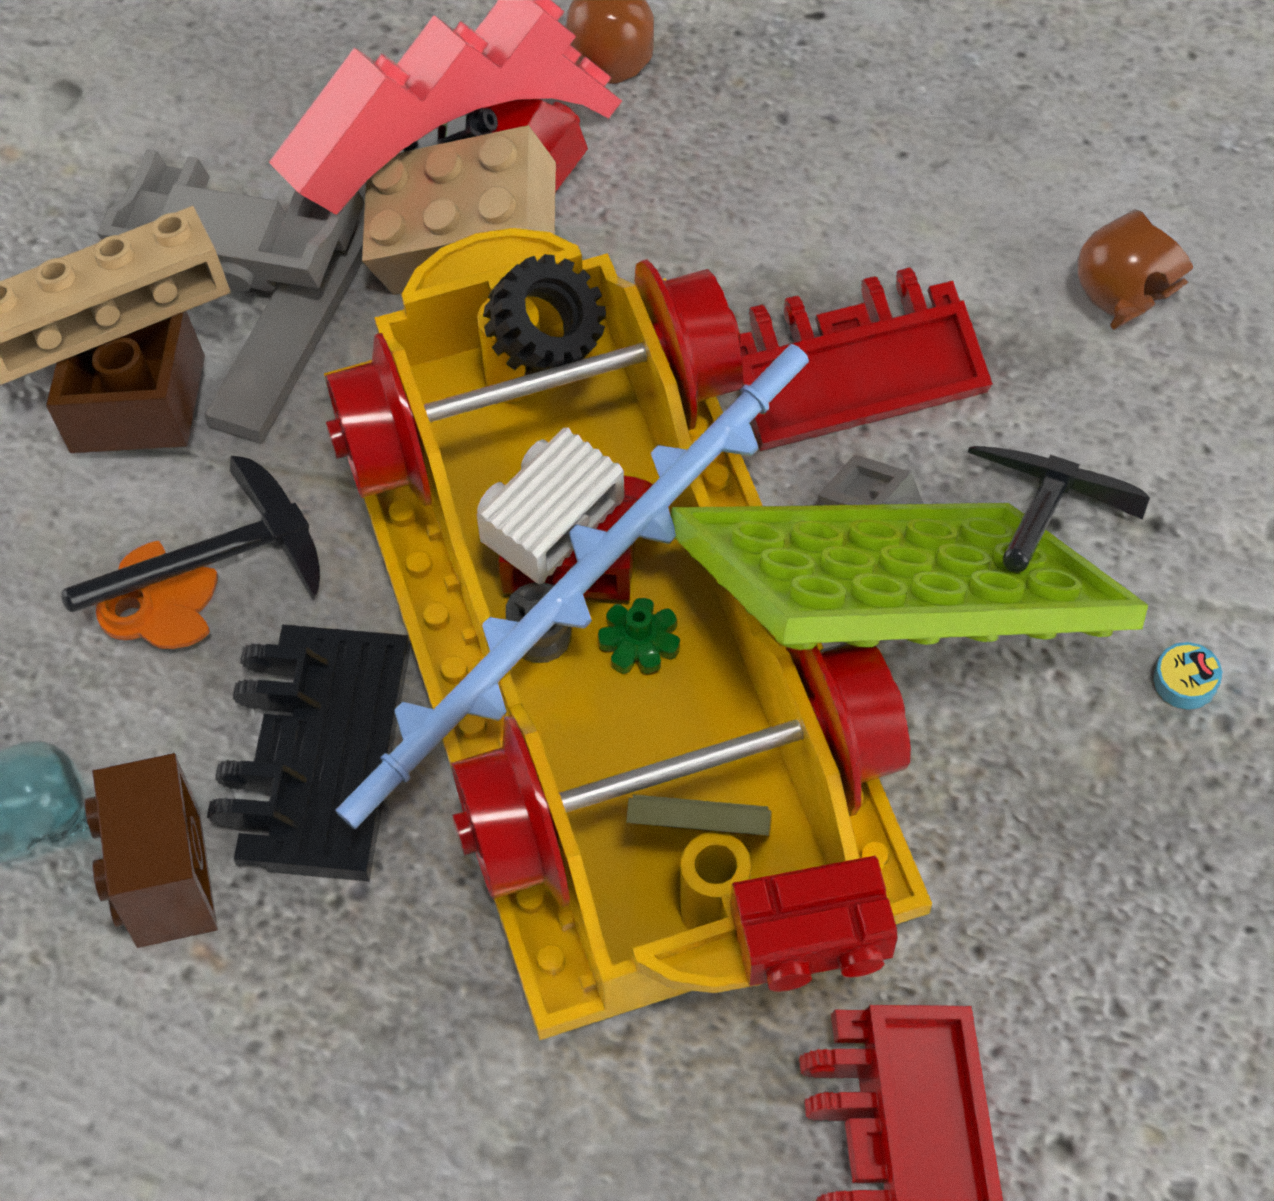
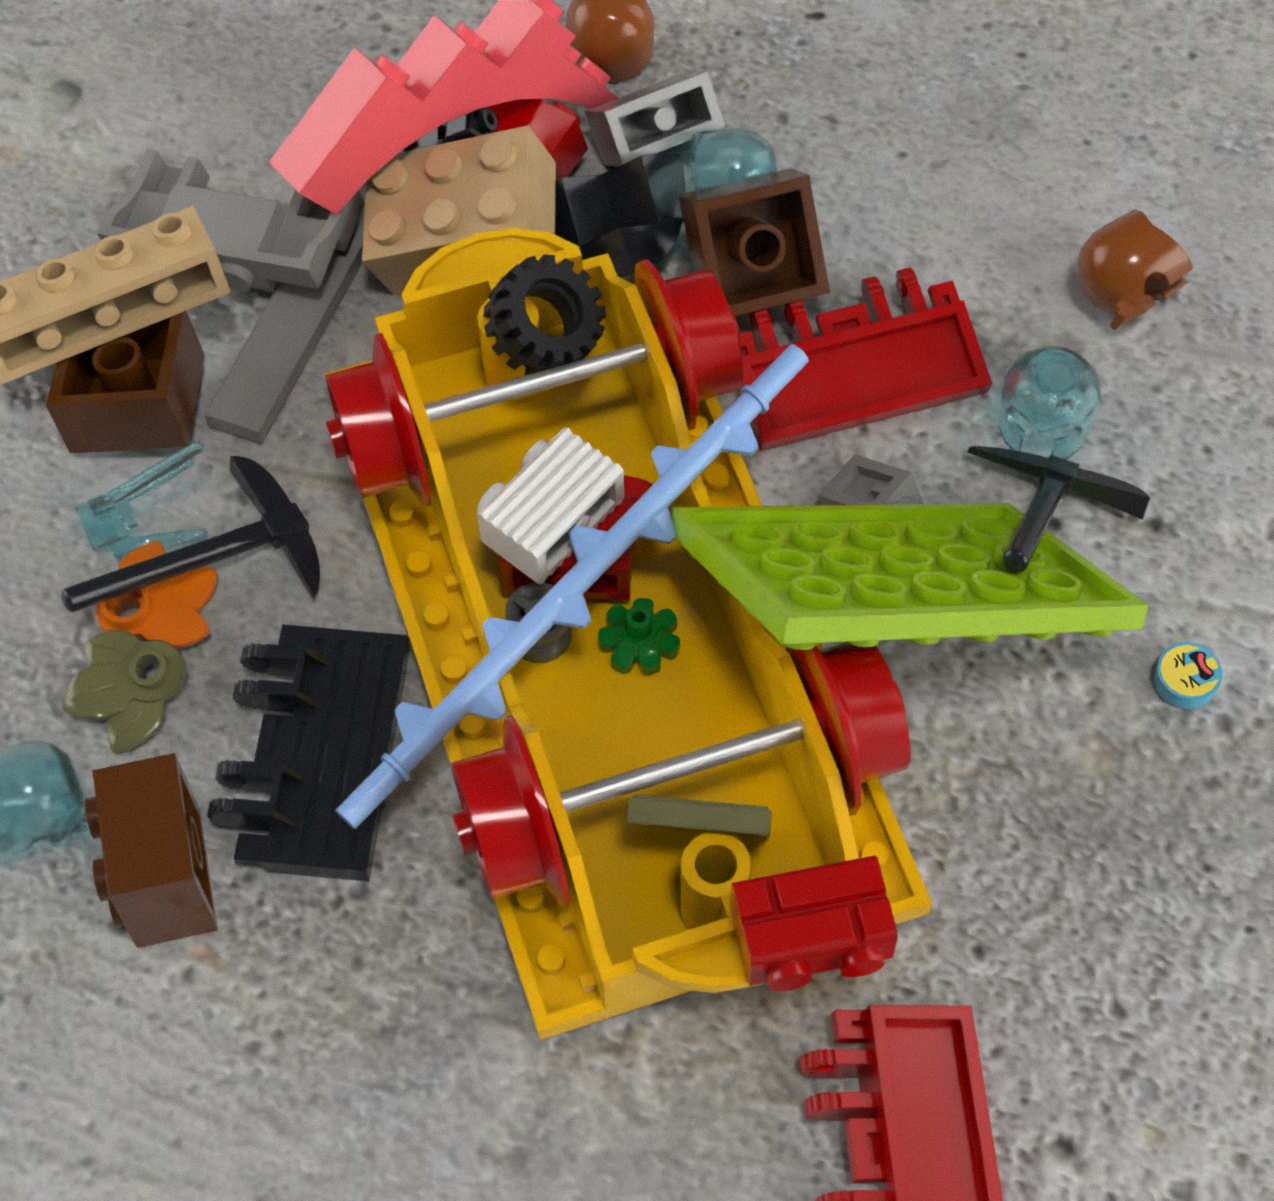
none -> olive plate [62,630,186,754]
none -> clear light blue plant [75,442,208,558]
none -> black brick [555,153,686,278]
none -> light grey brick [585,71,725,166]
none -> reddish brown brick [678,168,830,316]
none -> clear light blue helmet [688,128,779,192]
none -> clear light blue helmet [999,346,1101,459]

